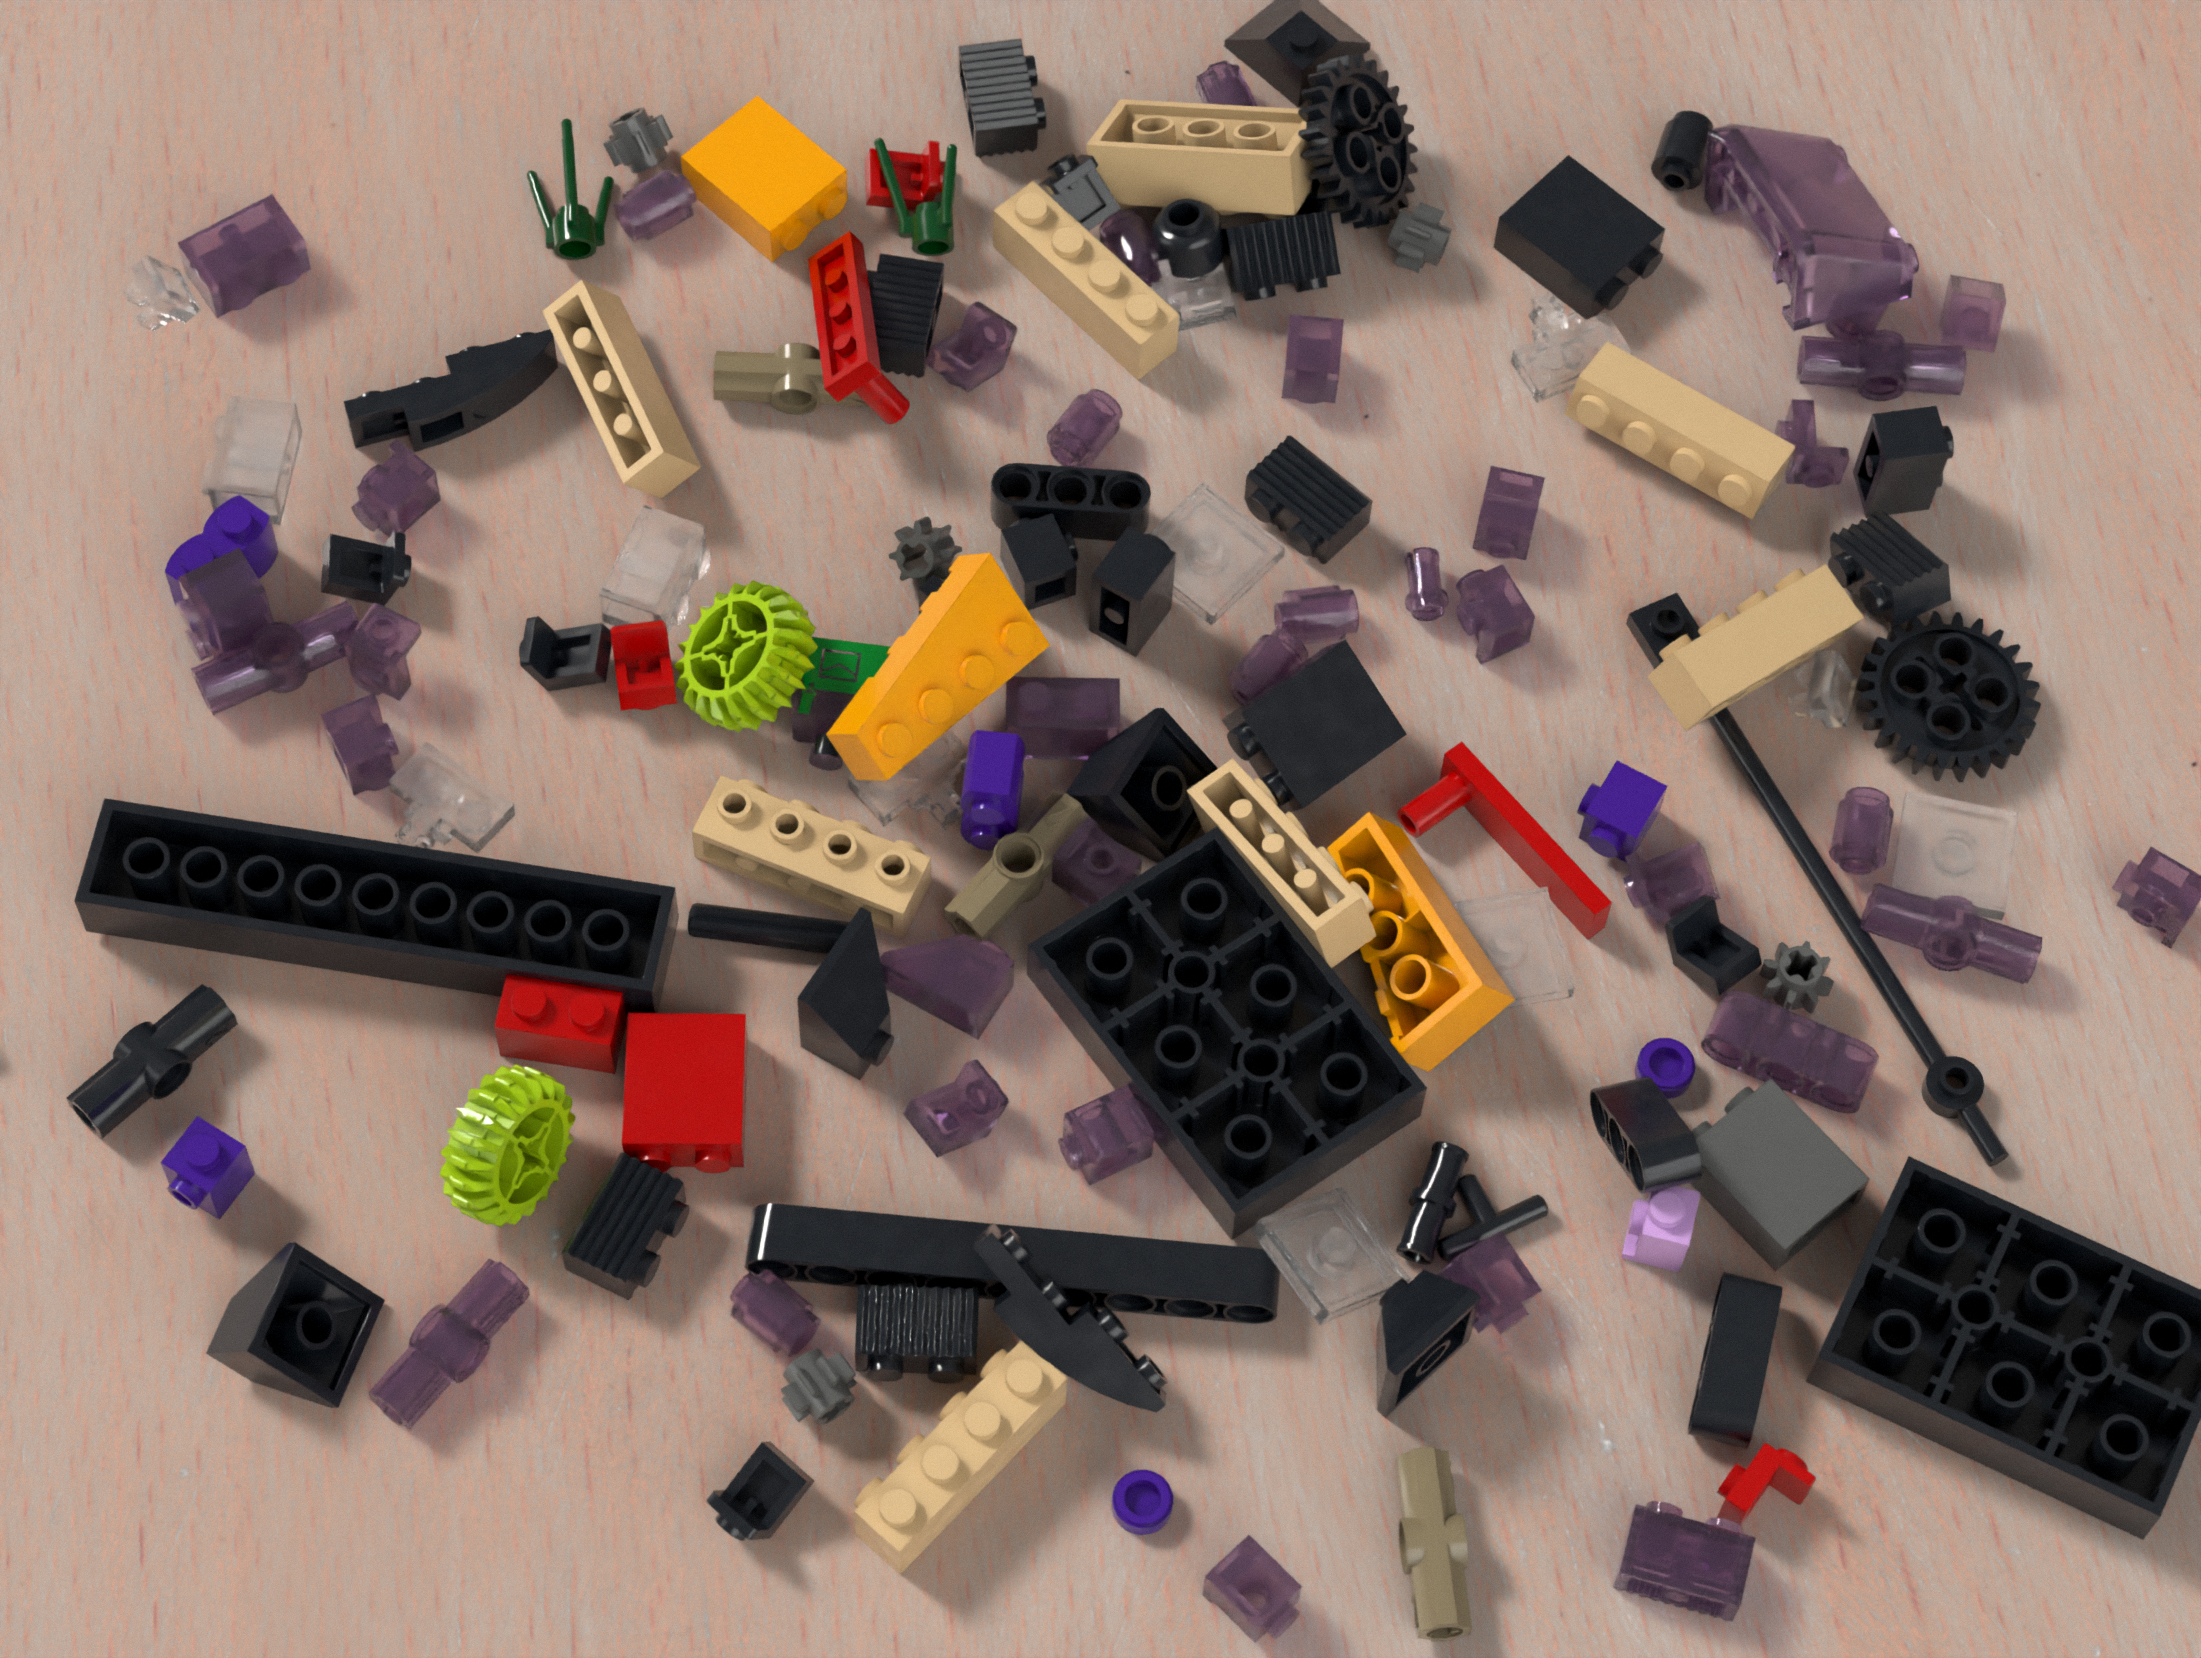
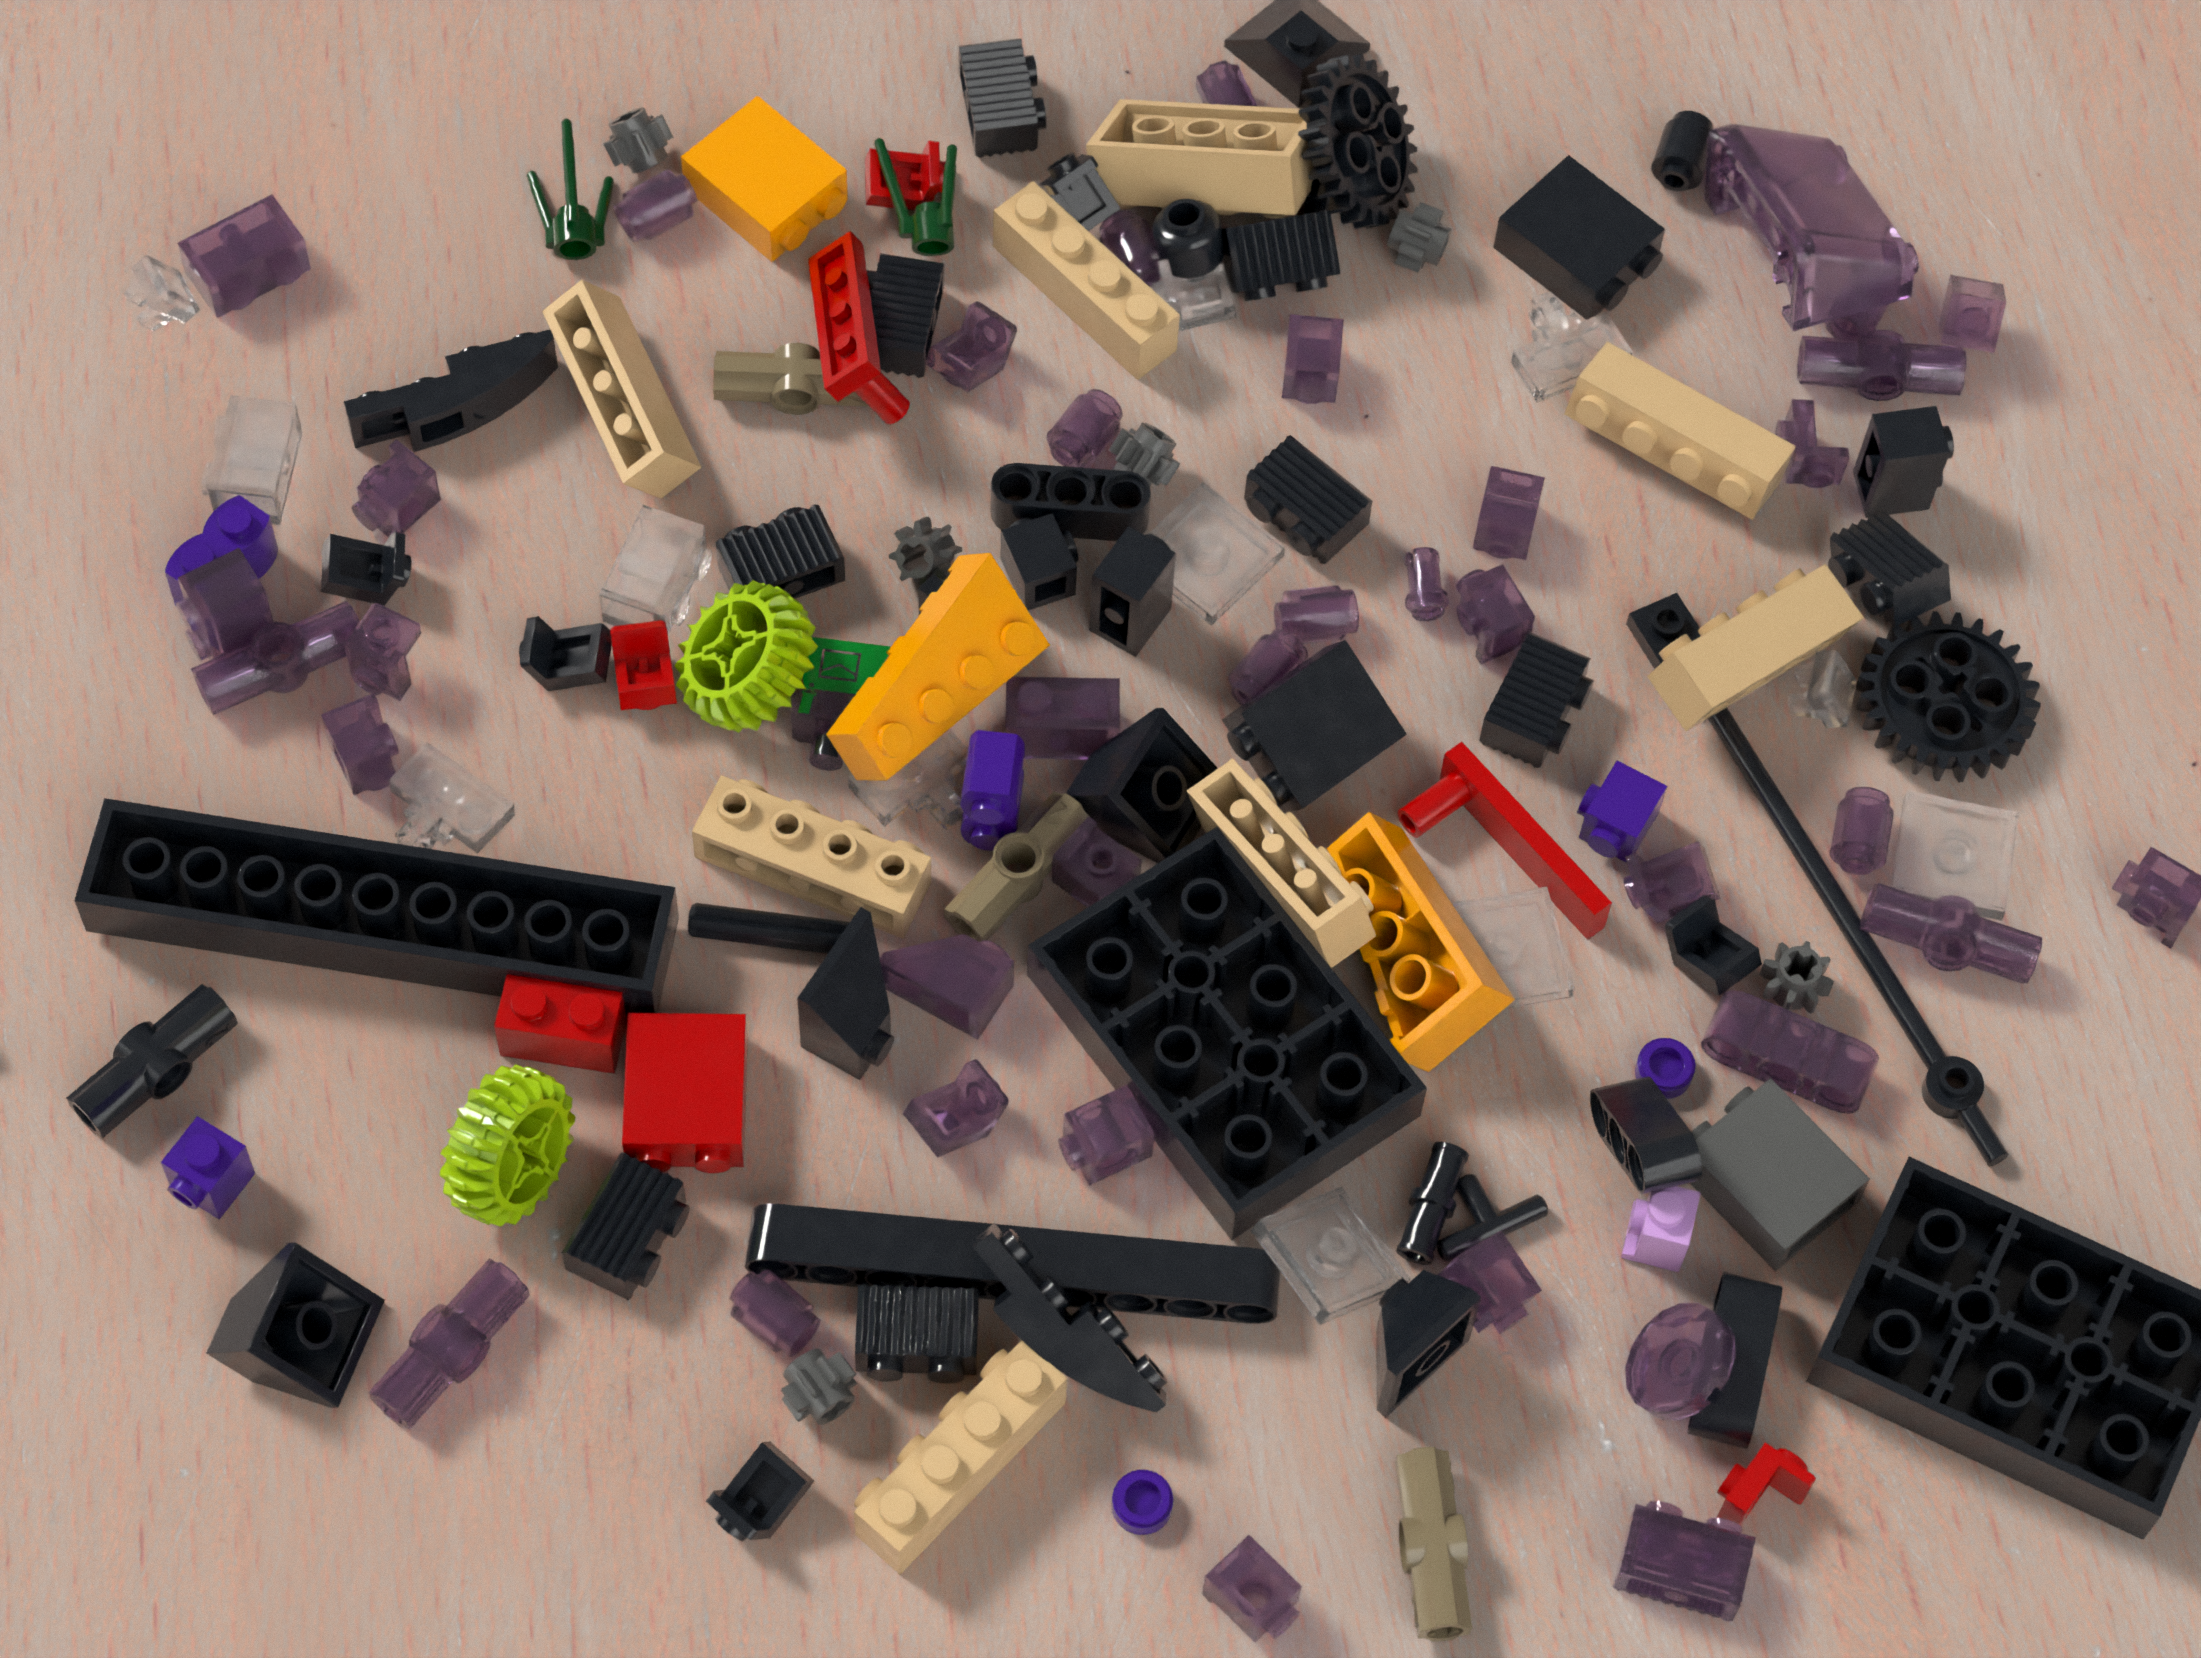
none -> black brick [716,504,845,599]
none -> dark grey gear [1109,423,1180,486]
none -> black brick [1479,632,1594,768]
none -> clear purple tile [1625,1303,1736,1421]

